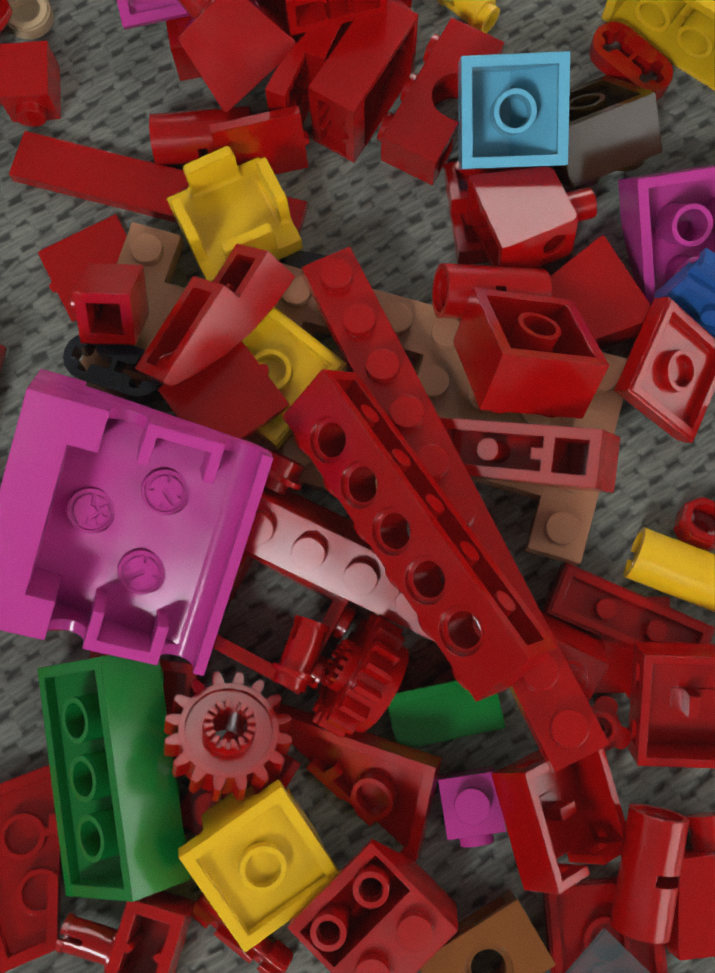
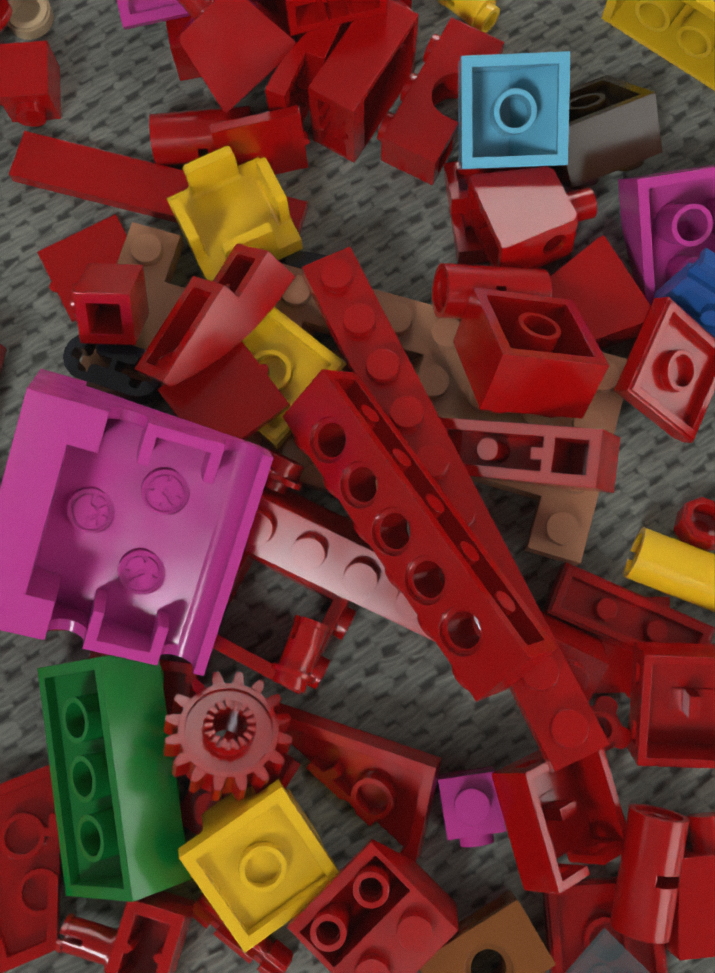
red gear [312,613,409,738] -> none
green panel [388,680,506,748] -> none
red beam [589,22,673,101] -> none

